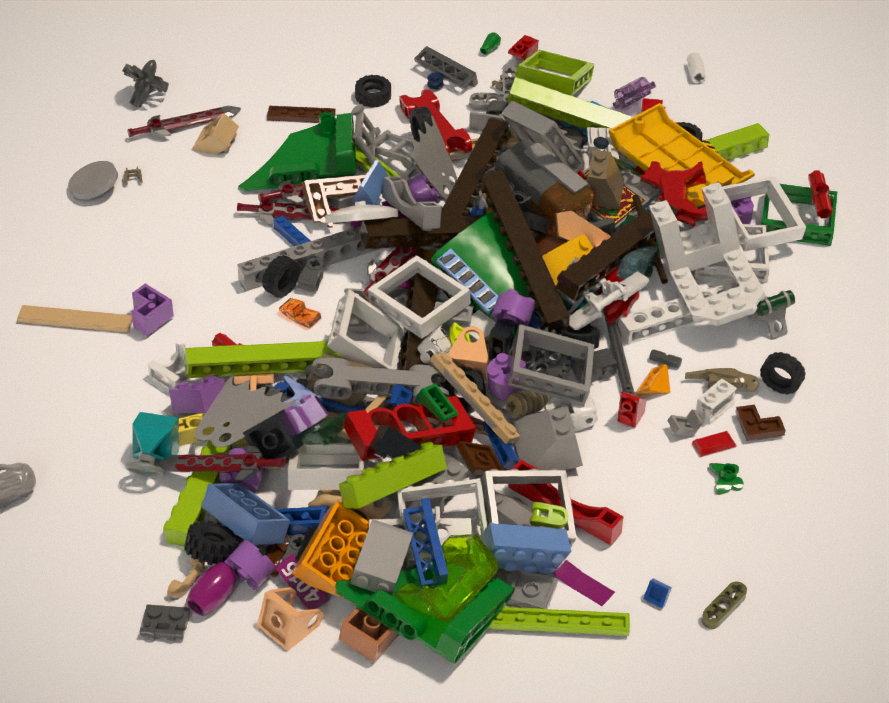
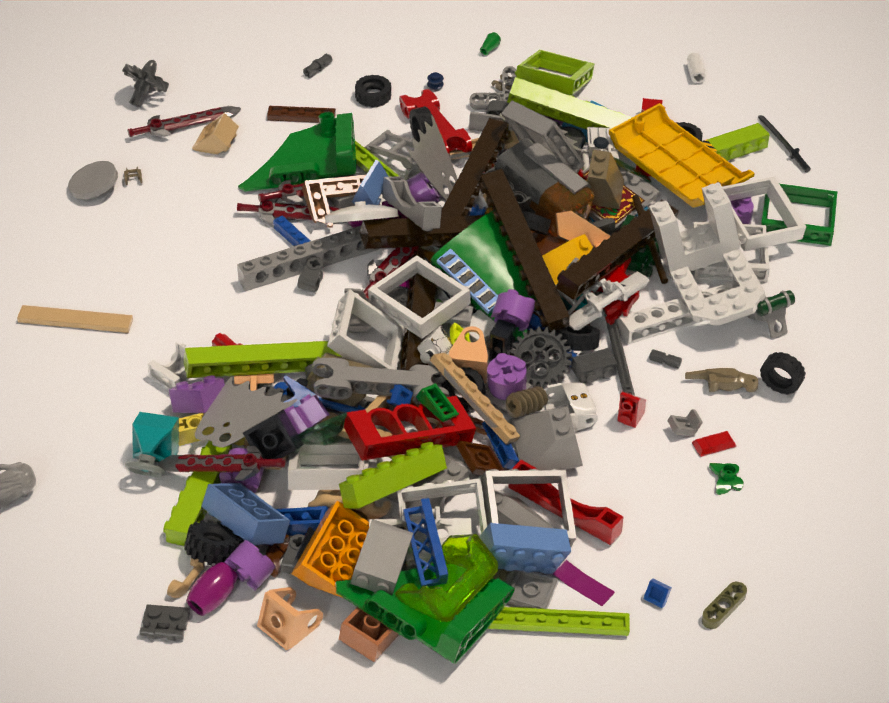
medium lavender brick [131,283,174,336] -> none
black tyre [262,255,301,298] -> none
magenta sticker [275,553,329,610] -> none
clear orange slope [279,298,322,328] -> none
light grey piece [351,104,381,164] -> none
black slope [369,425,421,459] -> none
dark grey fence [414,46,478,88] -> none
red slope [508,35,539,61] -> none
light grey window [508,324,594,405] -> none
lime plate [529,502,569,529] -> none
clear purple plate [612,76,657,109] -> none
clear light blue slope [616,246,657,280] -> none
light orange slope [635,364,671,395] -> none
red animal [641,161,708,227] -> none
white hinge [696,379,737,425] -> none
reddish brown plate [735,404,786,441] -> none
red piece [808,170,833,219] -> none
none -> dark grey pin [303,53,333,78]
none -> black sword [758,115,811,173]

